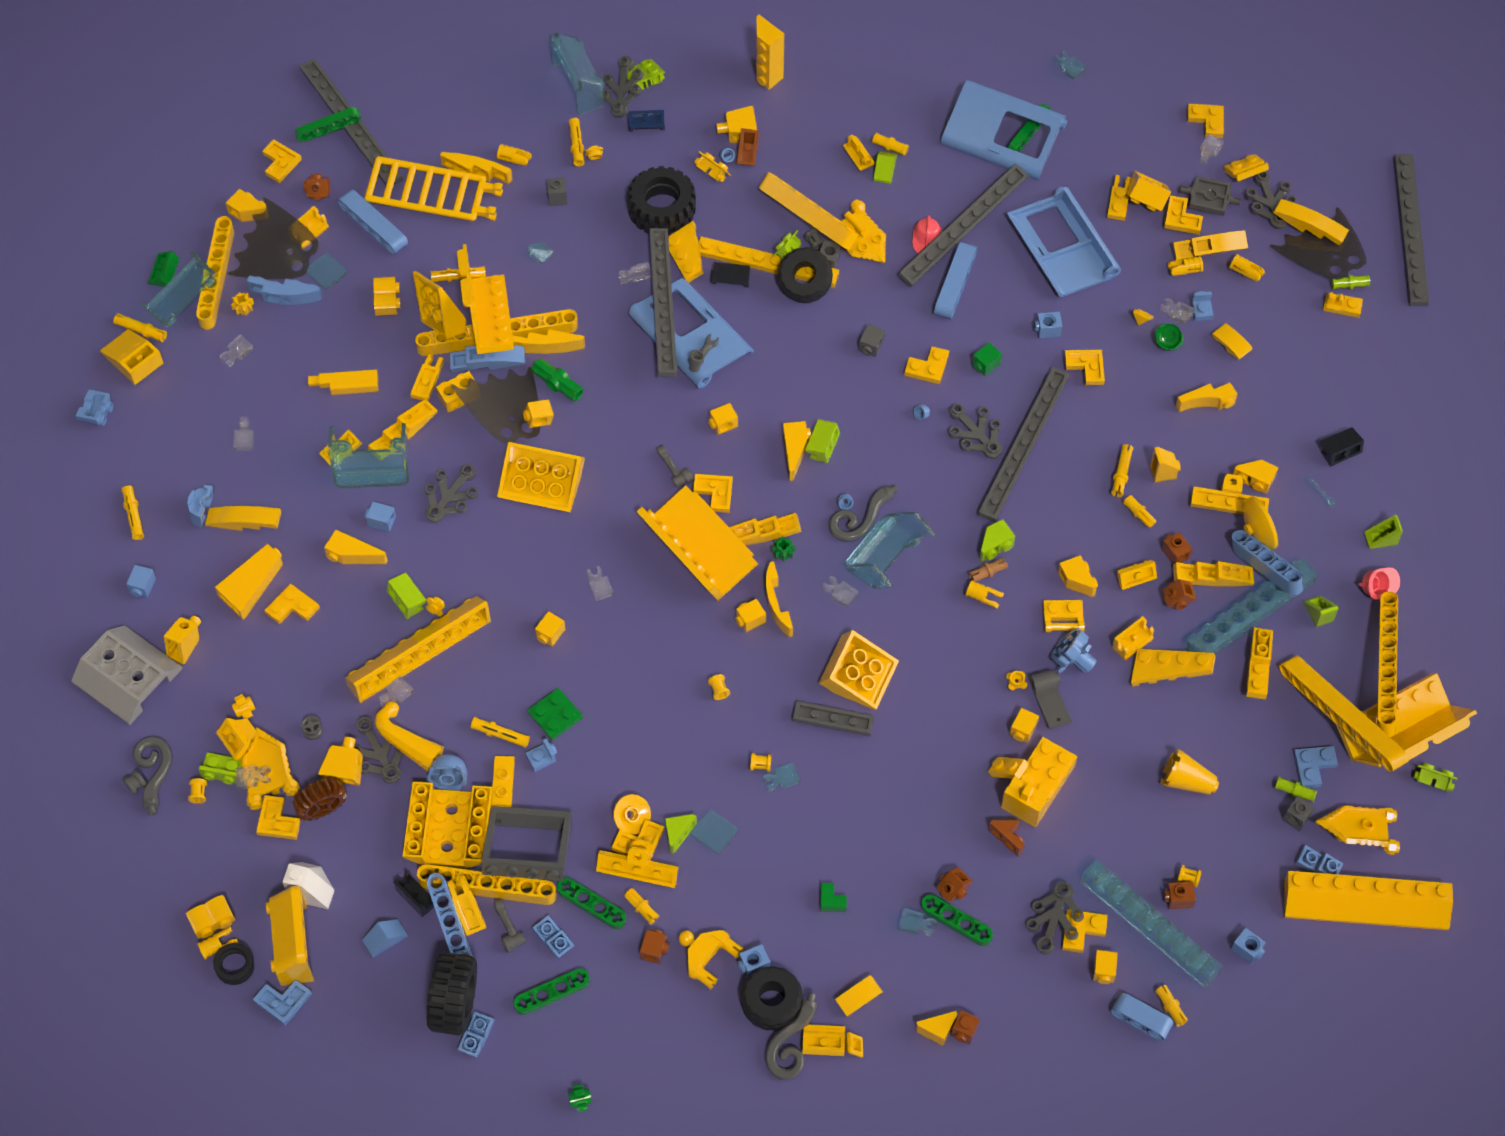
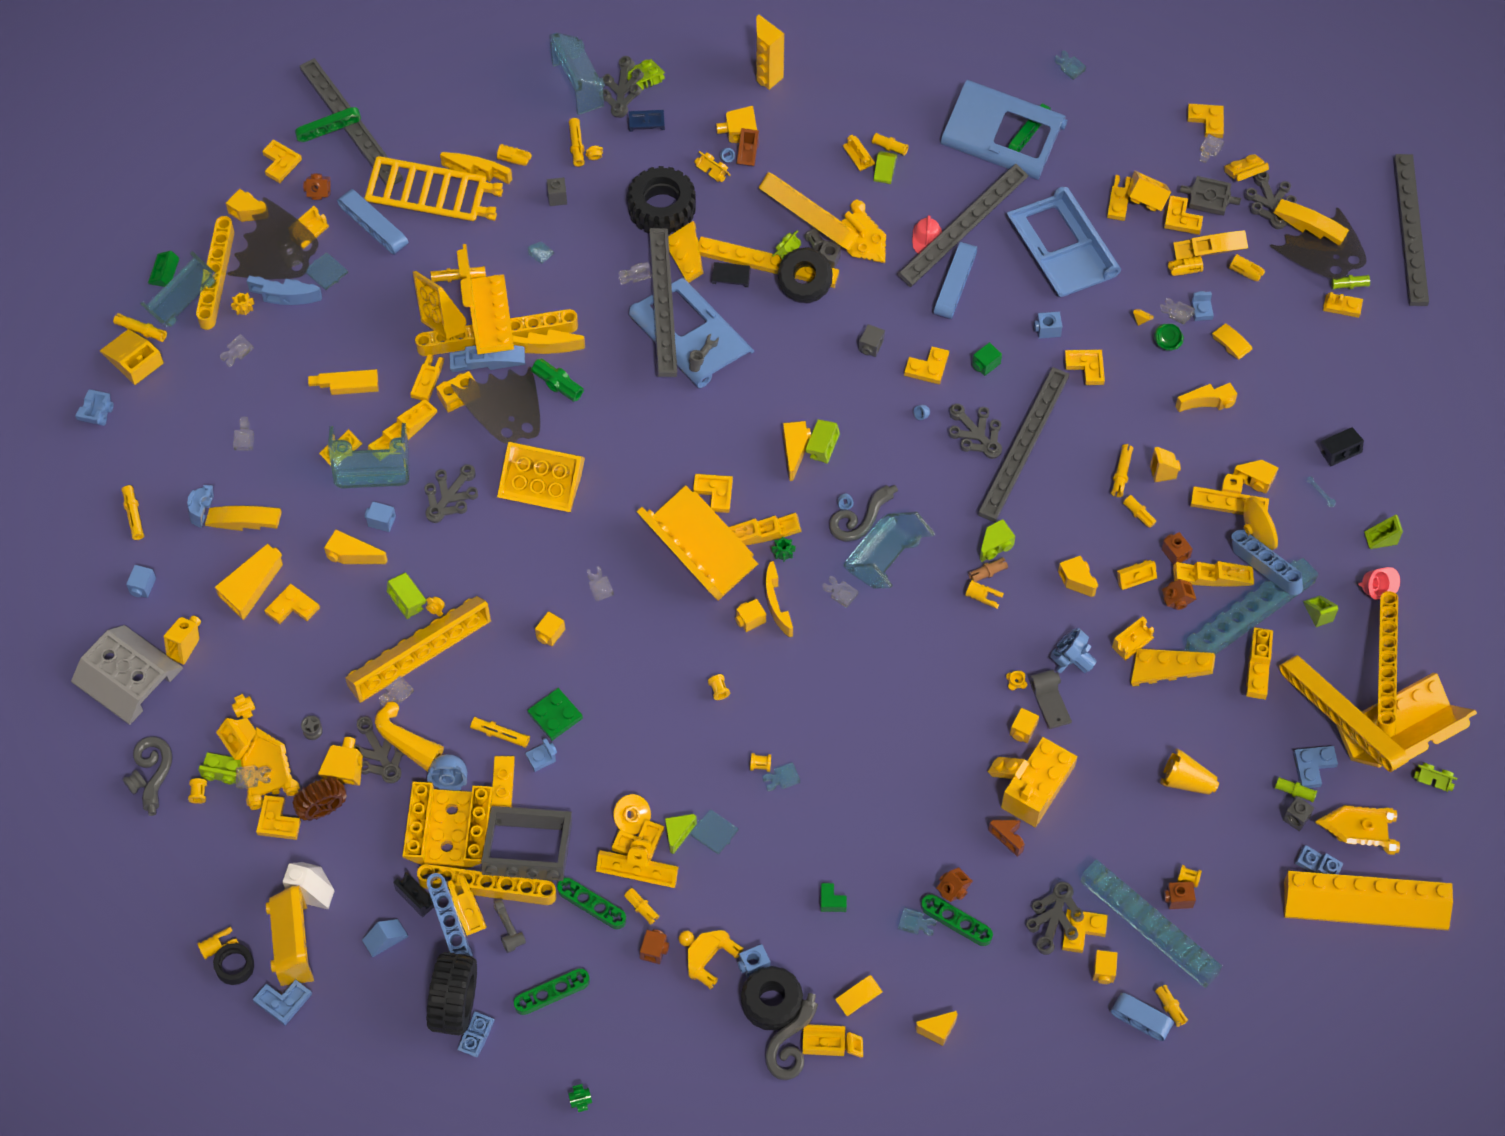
yellow brick [186,895,235,939] -> none
yellow brick [373,277,401,316] -> none
yellow brick [523,399,554,428] -> none
medium blue slope [532,915,575,959] -> none
dark grey brick [656,444,694,488] -> none
yellow brick [708,403,738,435] -> none
dark grey plate [793,701,874,737] -> none
yellow slope [819,630,899,710] -> none
dark orange brick [951,1010,980,1045] -> none
yellow plate [1043,600,1084,633] -> none
medium blue brick [1231,928,1266,964] -> none

